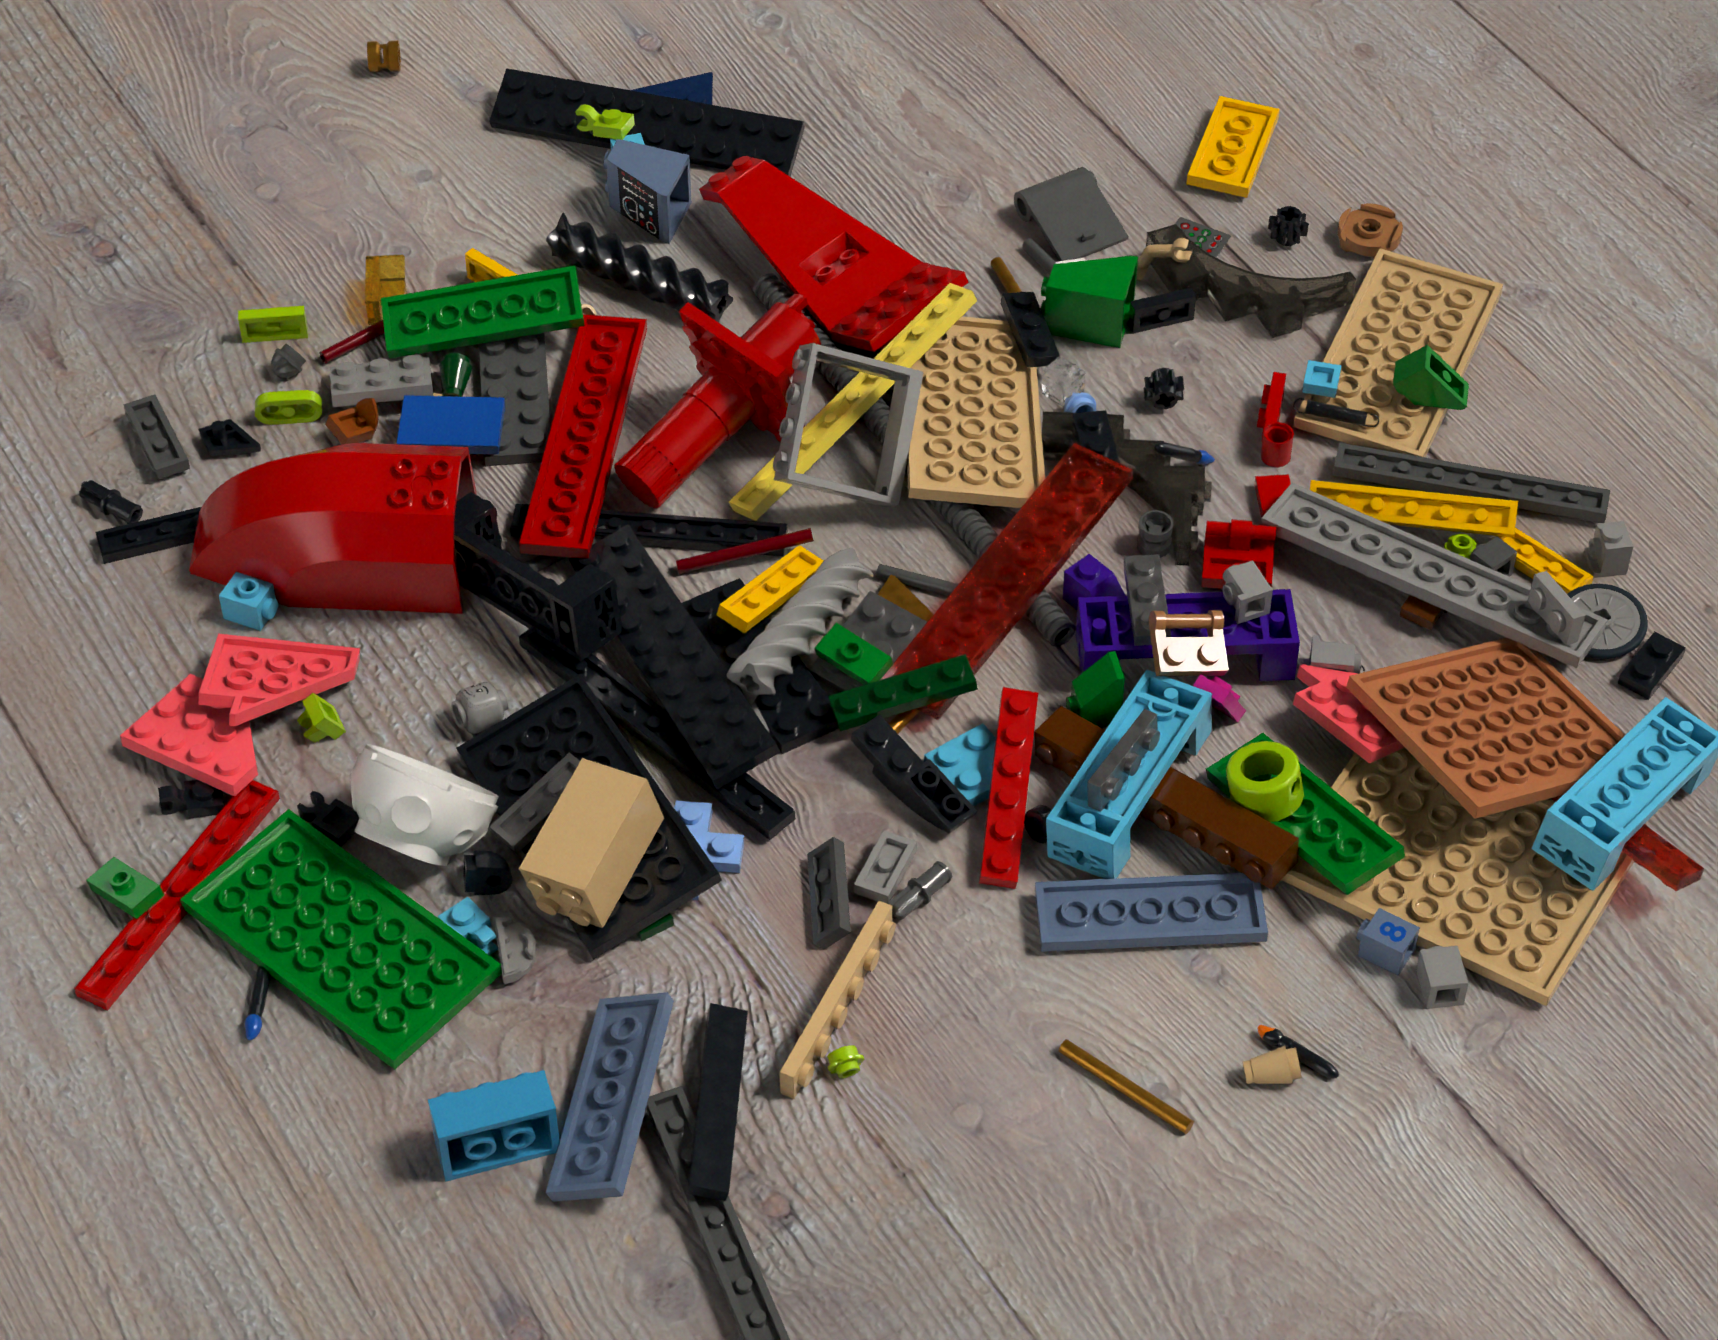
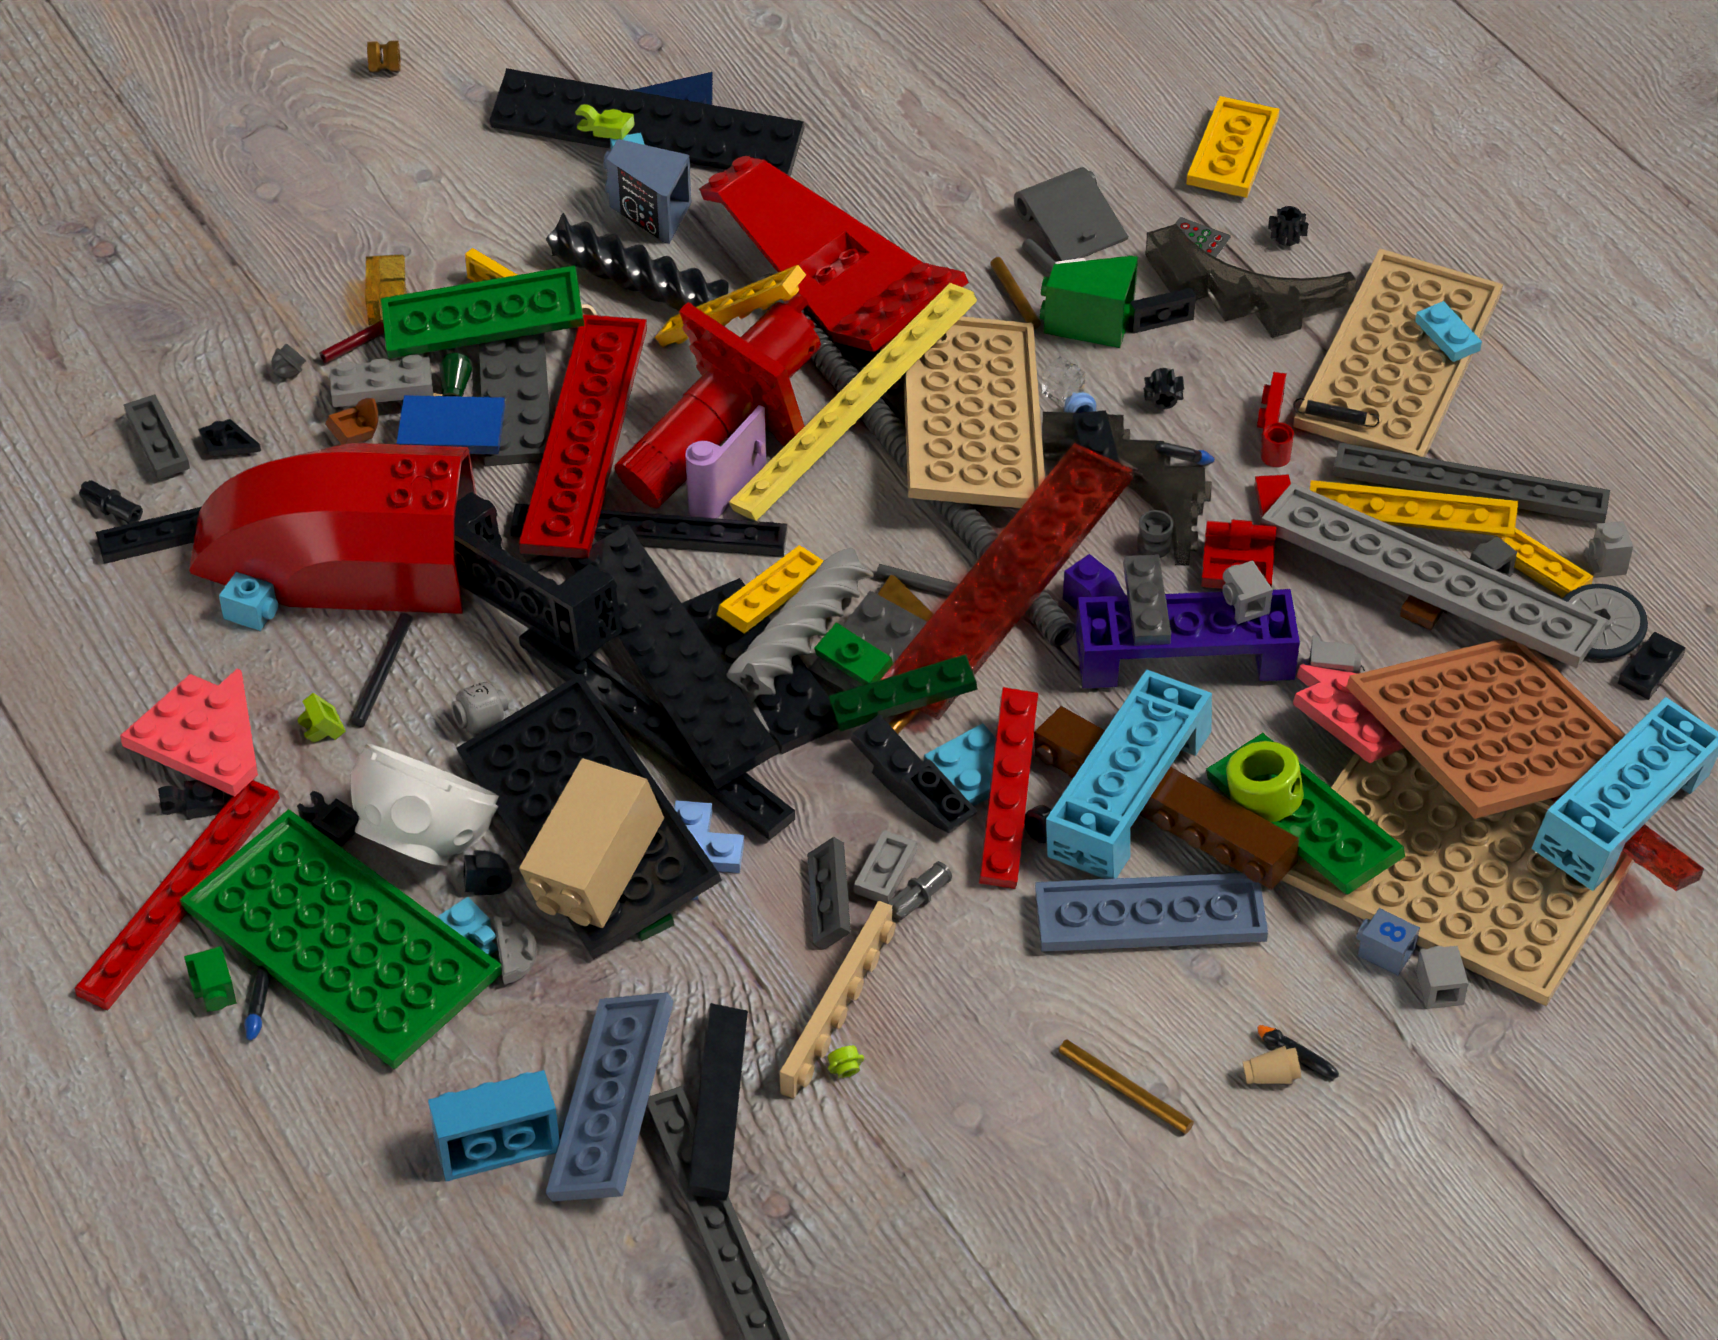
green plate [86,857,164,919] -> none
coral wing [199,634,360,726] -> none
lime plate [238,306,308,343] -> none
lime plate [255,390,322,425] -> none
flat silver plate [489,753,580,854] -> none
dark red piece [676,528,814,574] -> none
light grey window [773,343,923,507] -> none
black plate [1000,292,1060,367] -> none
green slope [1066,651,1125,728] -> none
flat silver plate [1087,709,1160,812] -> none
tan arm [1136,238,1192,281] -> none
plate [1149,610,1229,676] -> none
dark pink plate [1193,674,1246,722] -> none
medium azure plate [1302,360,1342,398] -> none
medium nougat plate [1338,203,1403,258] -> none
green slope [1393,345,1469,410] -> none
lime plate [1444,534,1477,559] -> none
light grey plate [1527,571,1586,645] -> none
none -> green brick [184,946,237,1012]
none -> black bar [352,613,413,727]
none -> yellow plate [655,265,806,347]
none -> lavender door [686,405,766,518]
none -> medium azure plate [1415,301,1482,362]

